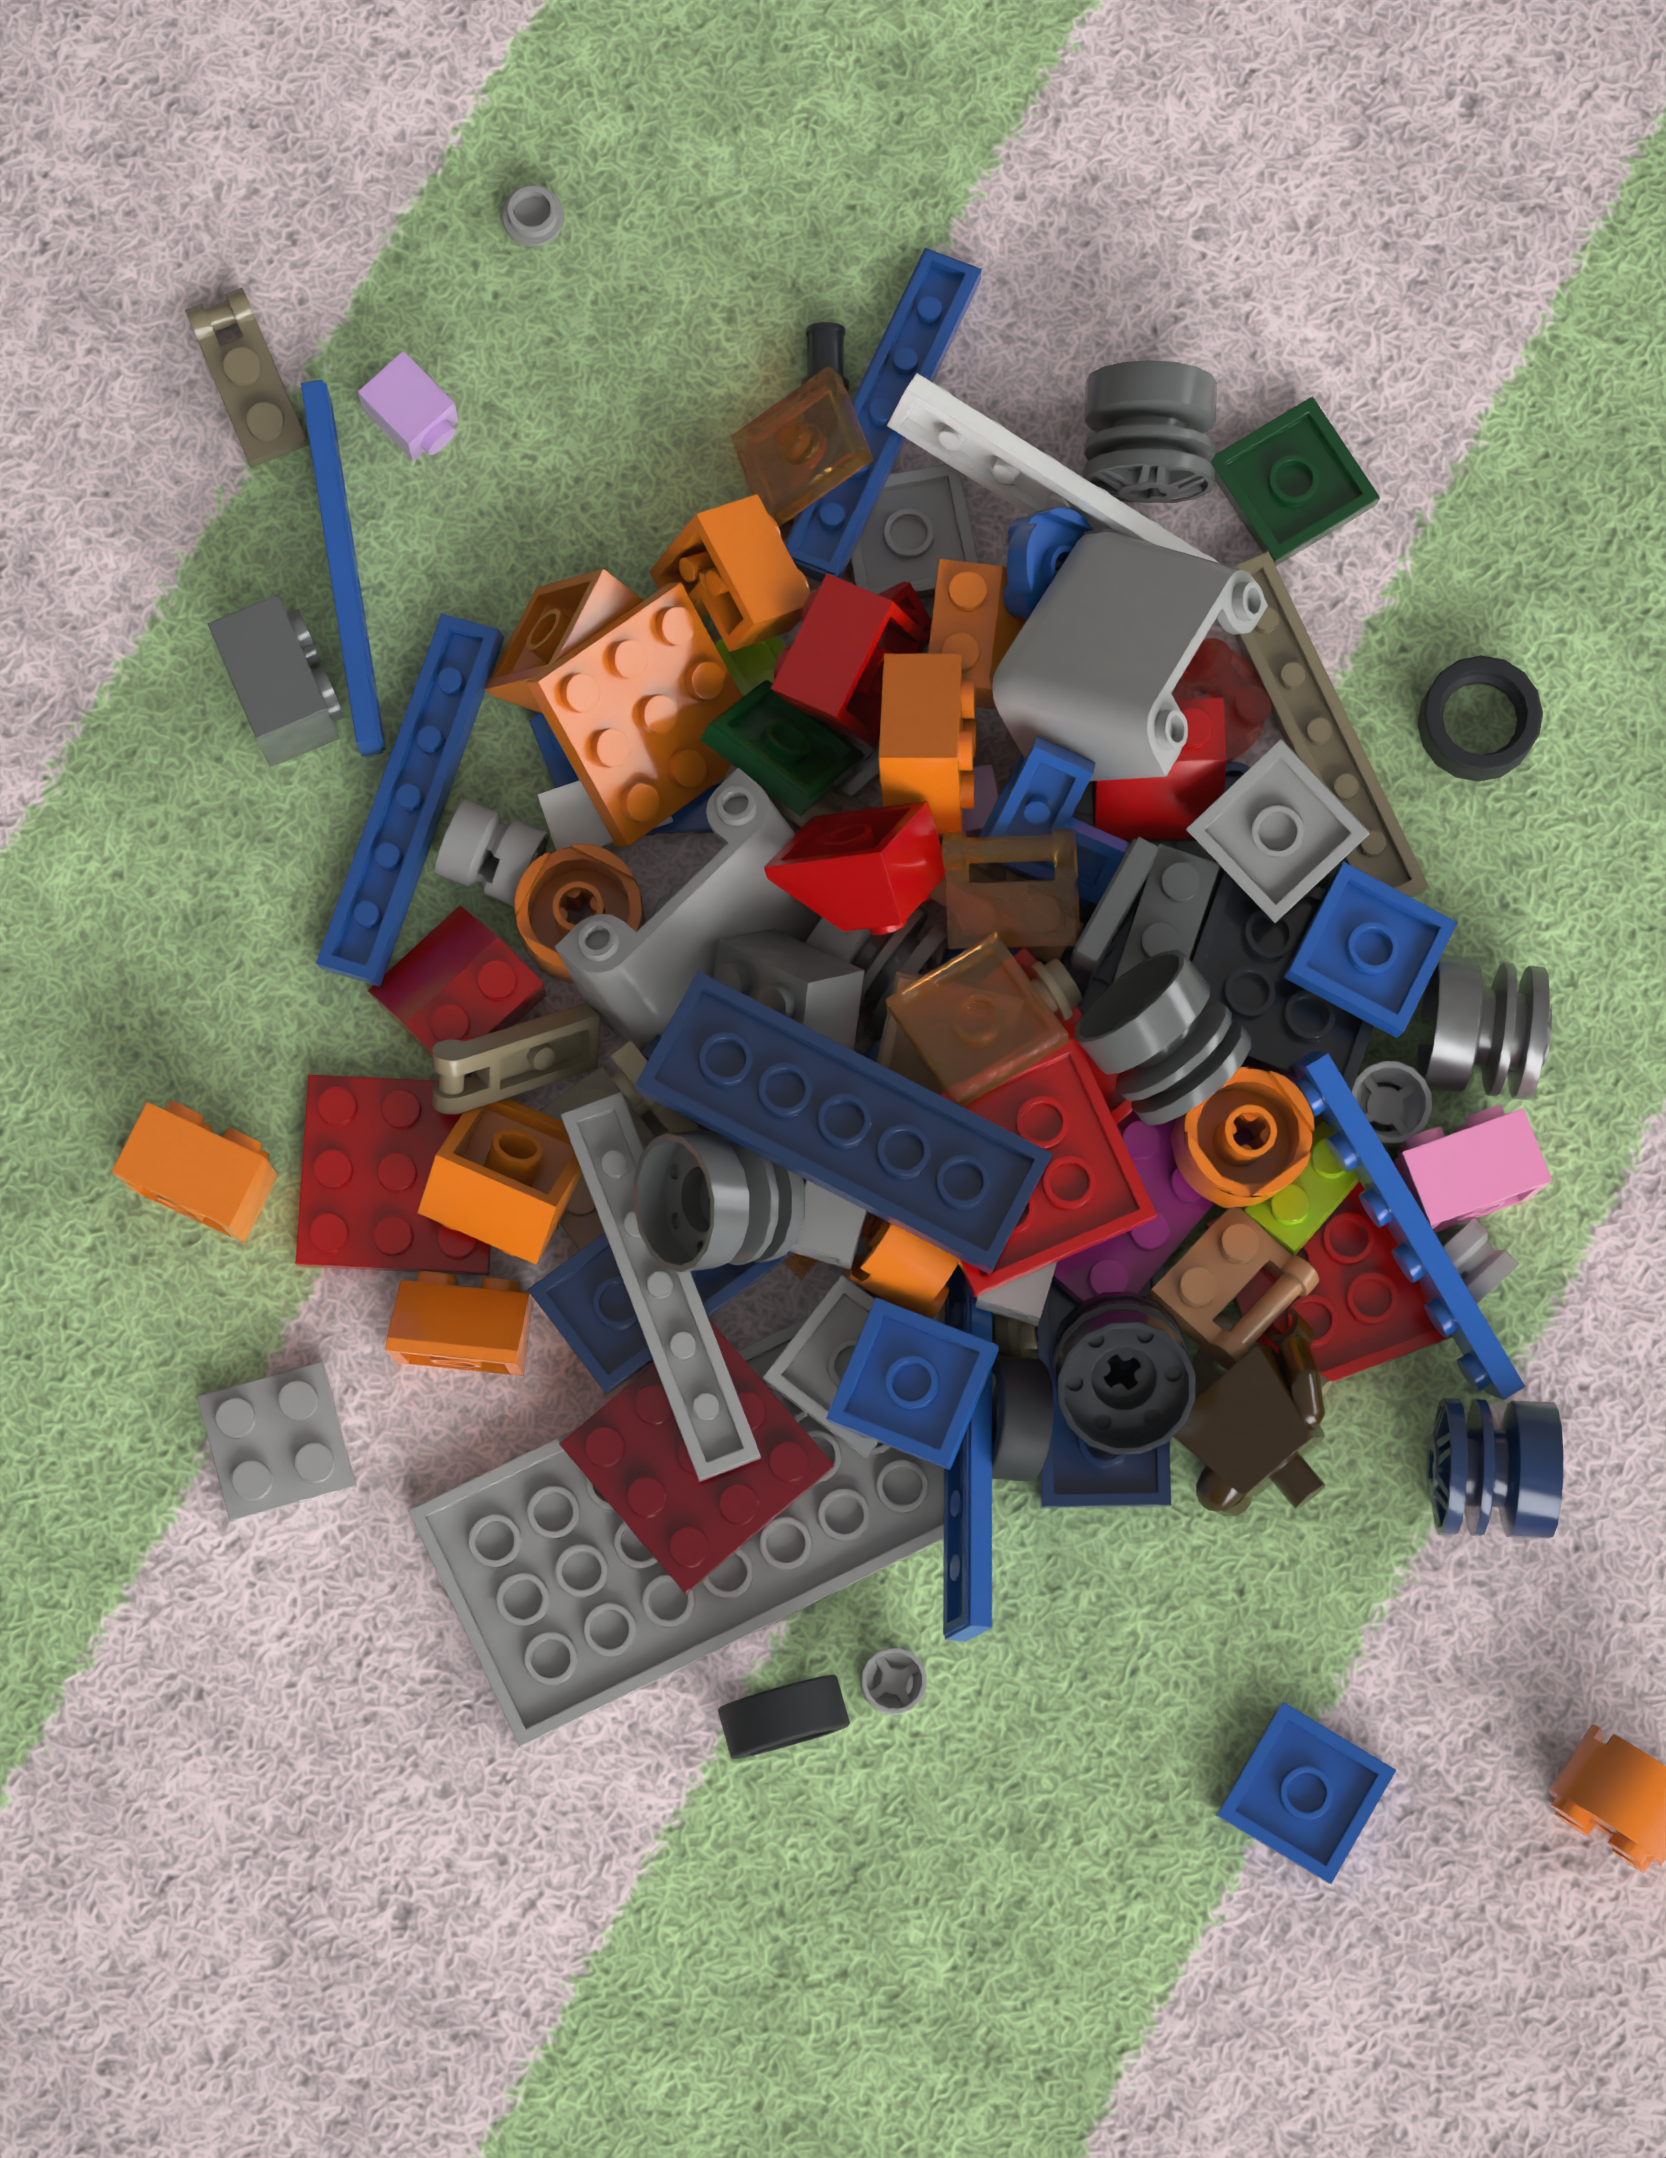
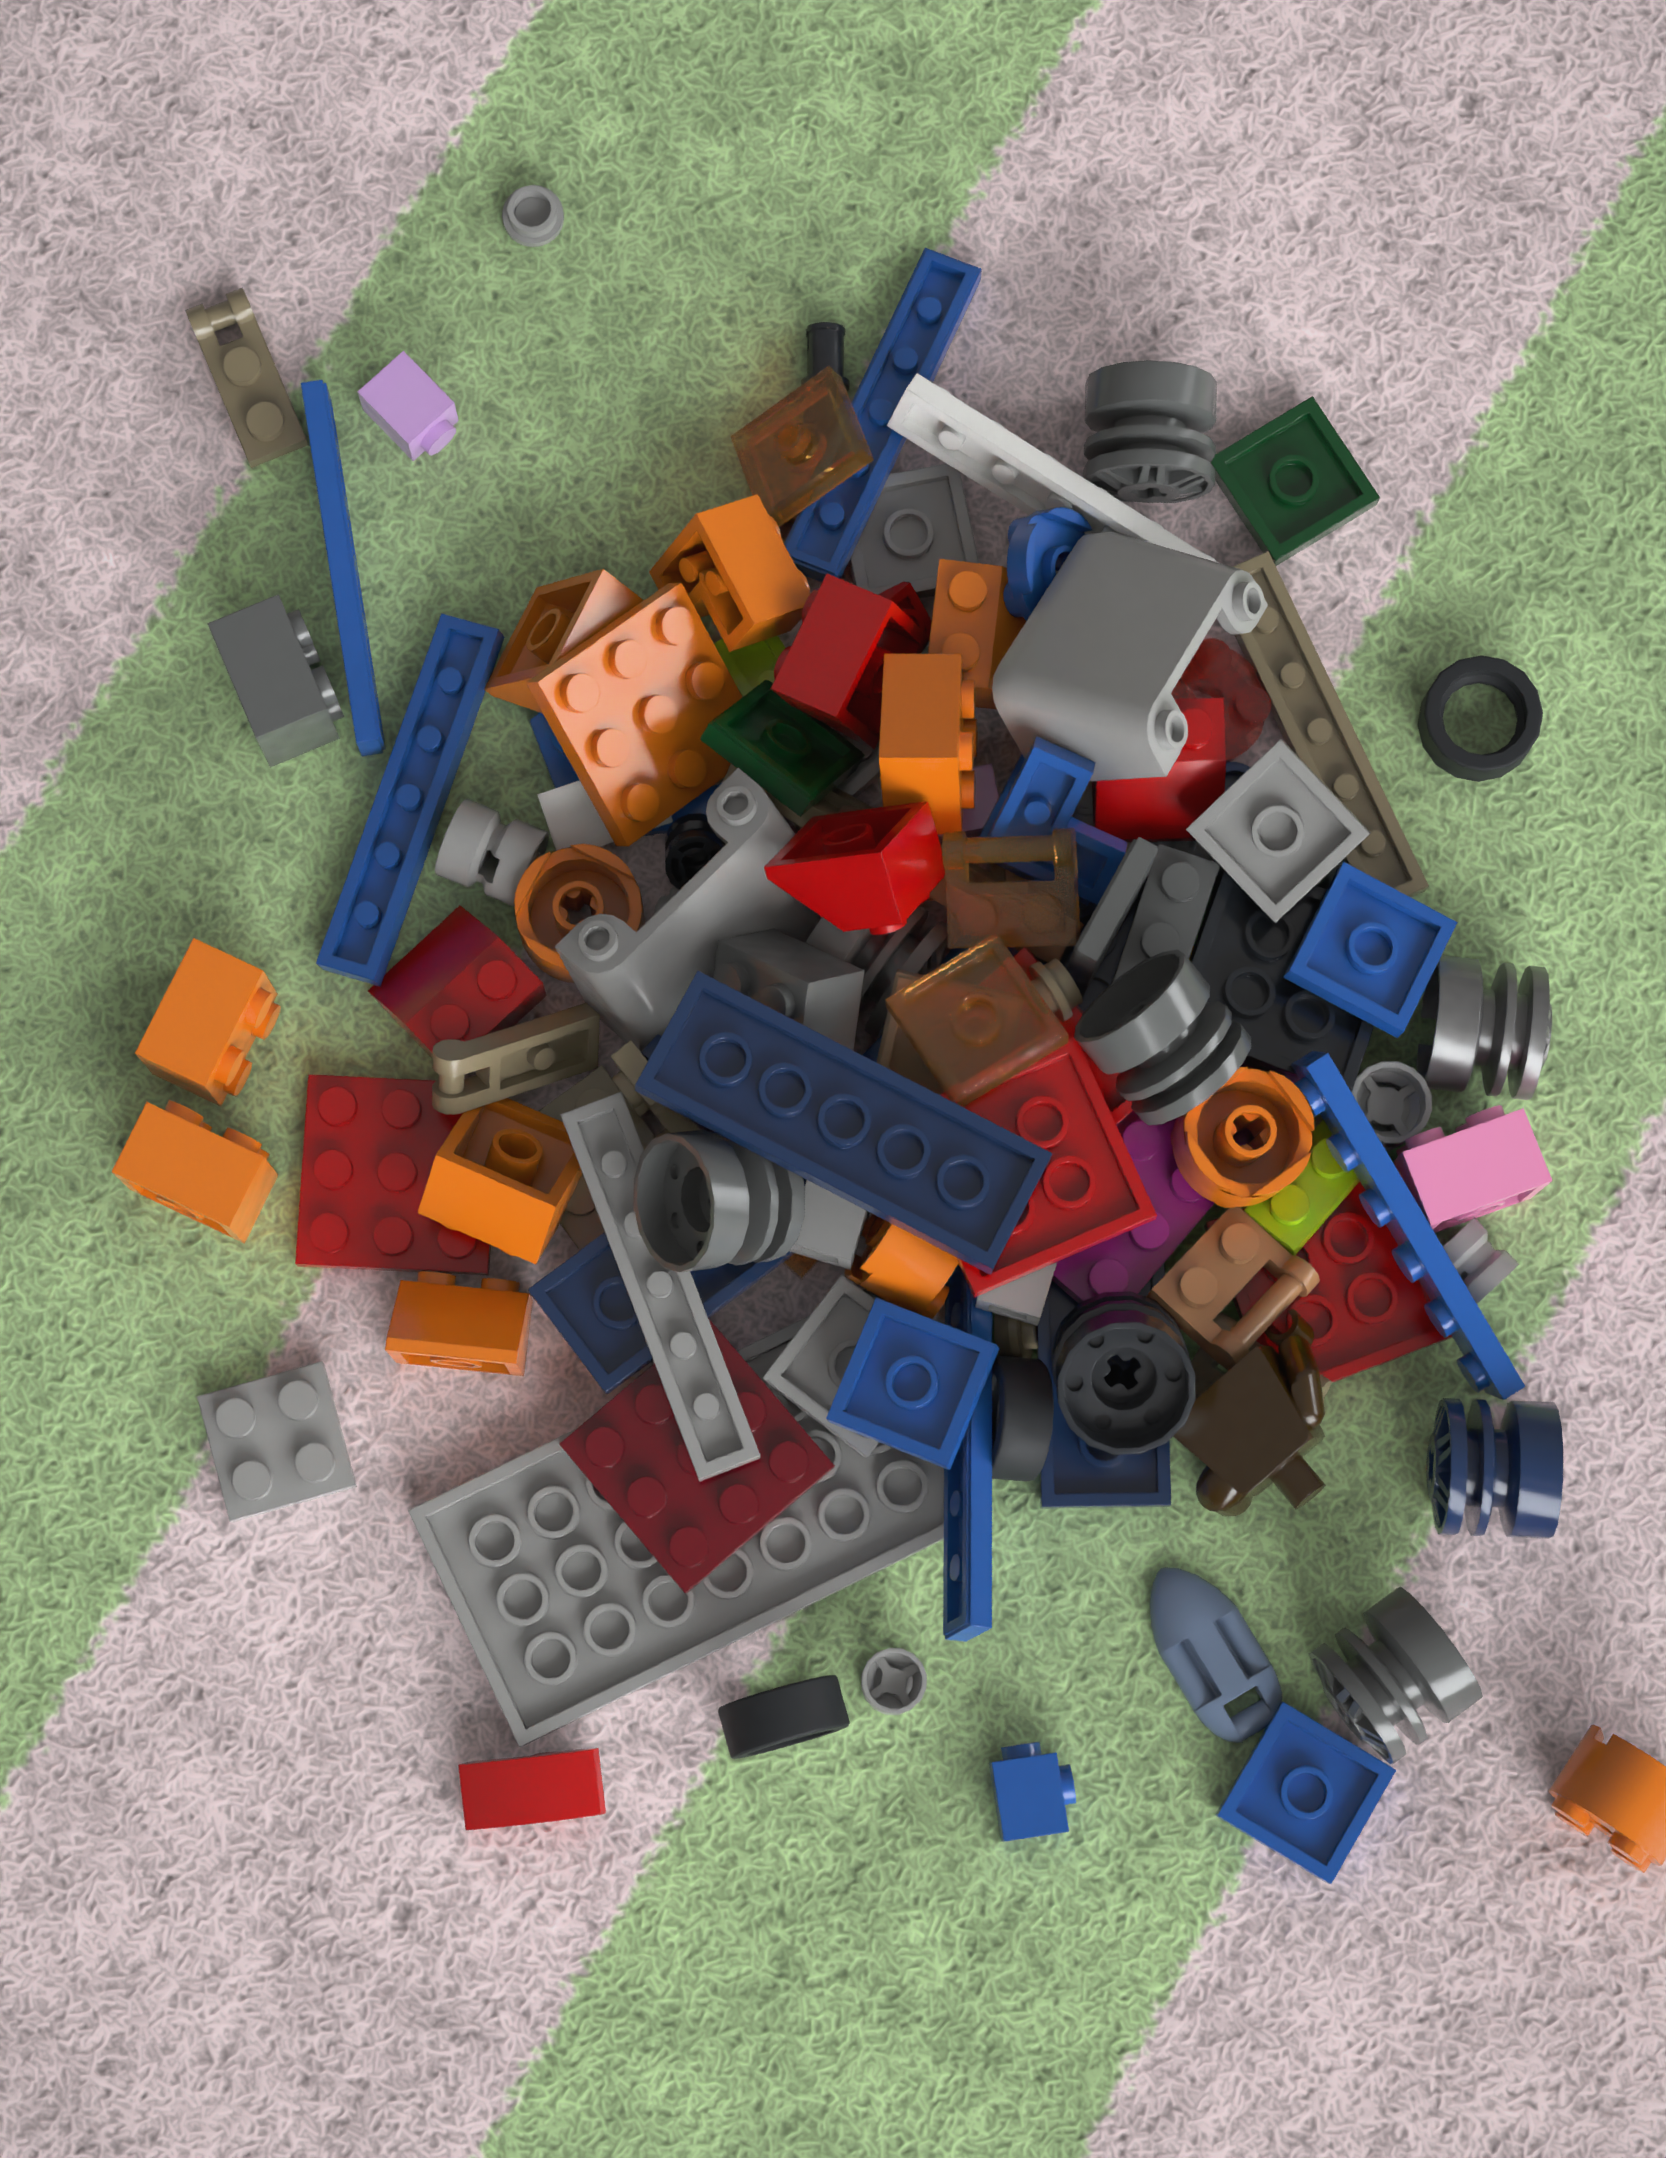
none -> orange brick [135,938,281,1106]
none -> red slope [458,1747,606,1830]
none -> black wheel [665,813,726,890]
none -> blue brick [989,1742,1076,1842]
none -> sand blue piece [1150,1567,1282,1743]
none -> dark grey wheel [1309,1587,1483,1764]

